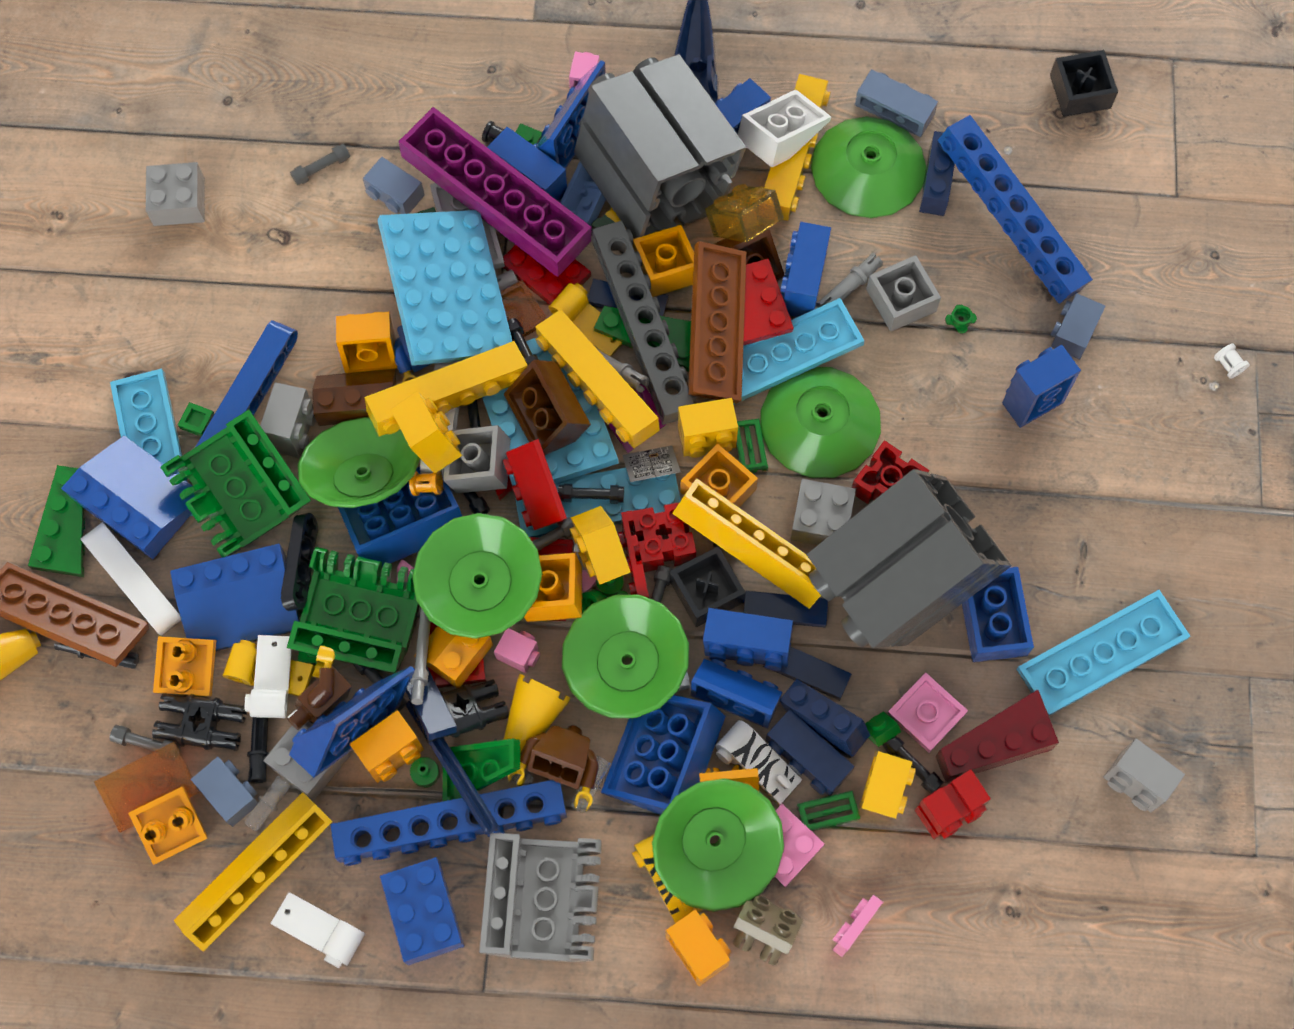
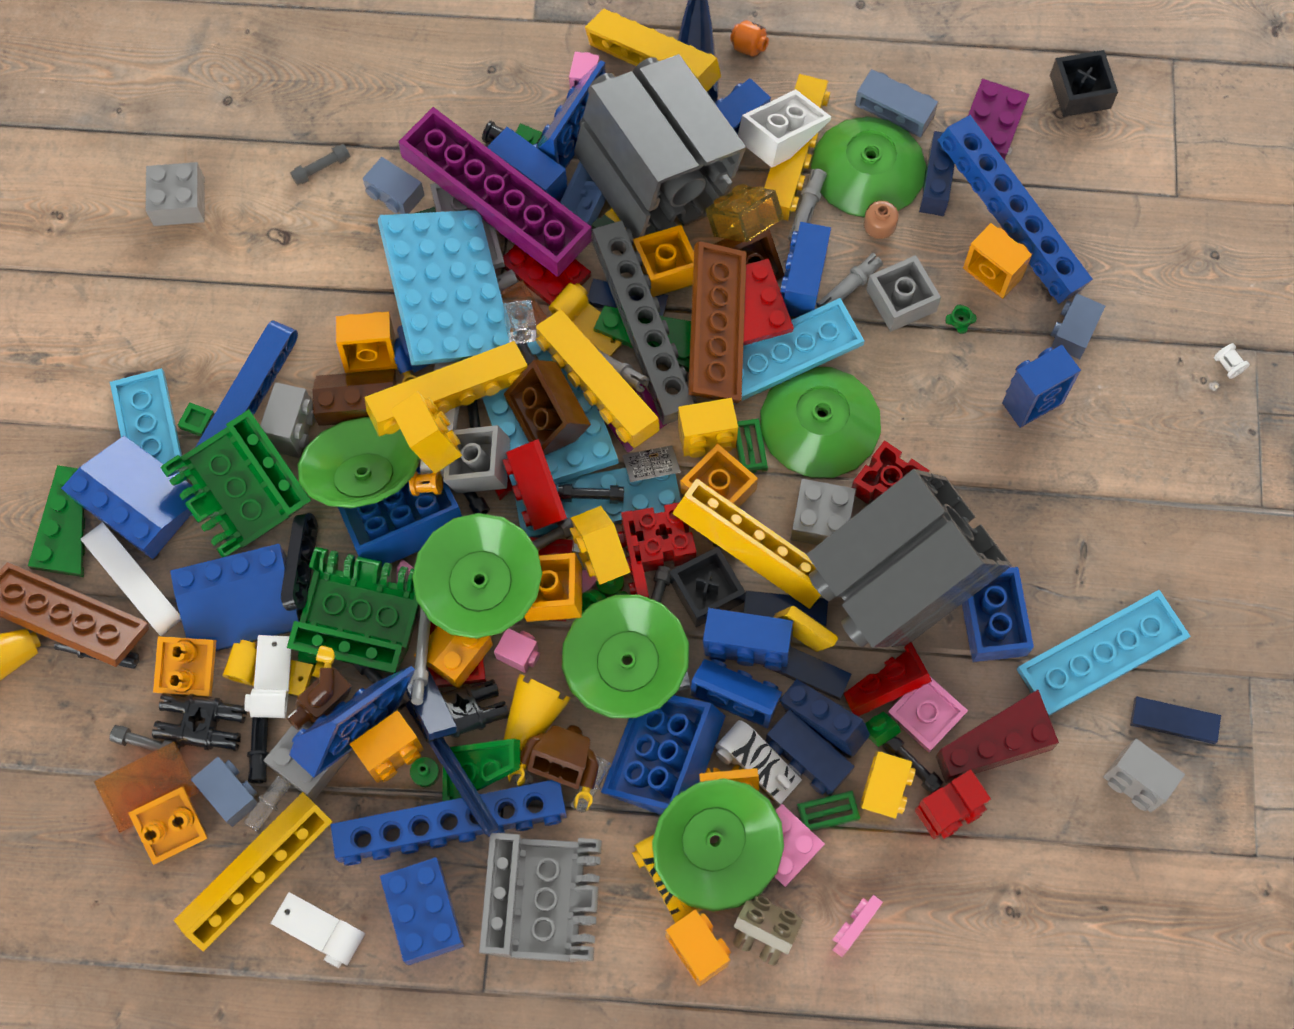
none -> clear brick [504,300,536,344]
none -> yellow brick [585,8,721,92]
none -> orange head [730,20,769,57]
none -> yellow tile [773,606,838,652]
none -> light grey pin [788,169,827,241]
none -> red wing [844,642,932,717]
none -> nougat head [864,200,899,239]
none -> light orange brick [963,223,1032,299]
none -> magenta plate [968,78,1029,160]
none -> dark blue tile [1130,696,1221,744]

